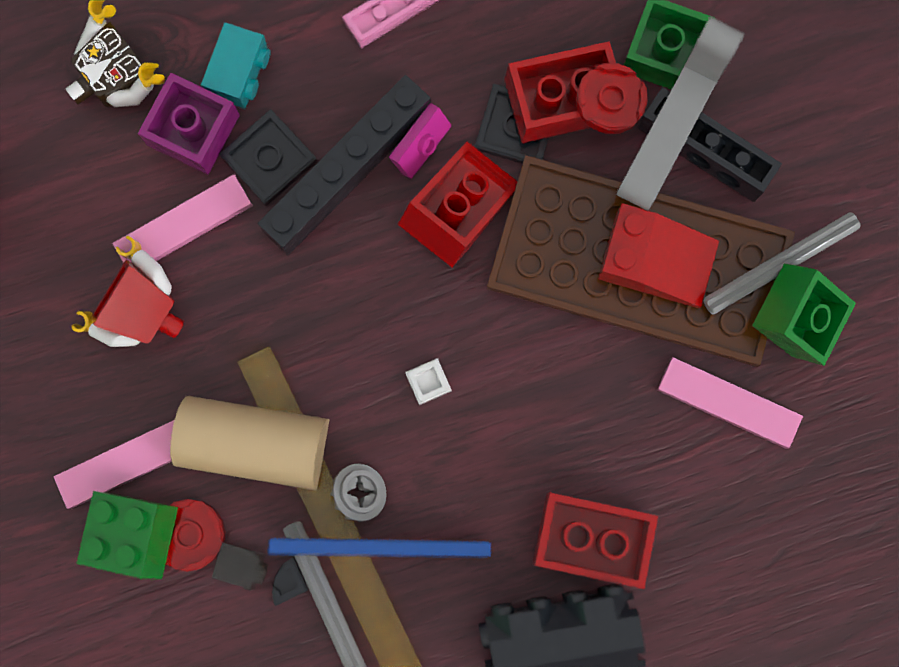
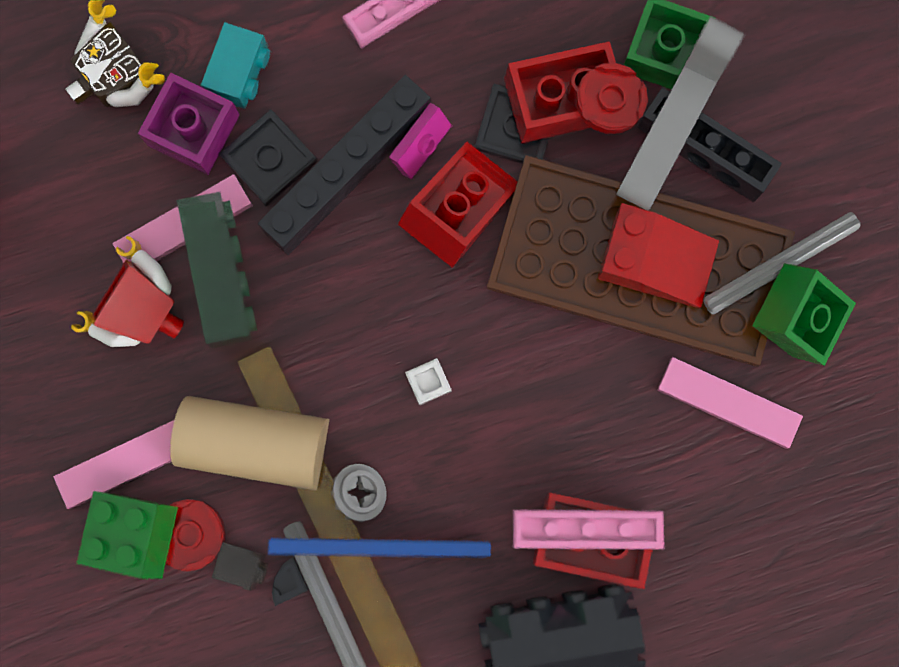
none -> clear green brick [177,192,258,348]
none -> bright pink tile [513,510,664,549]

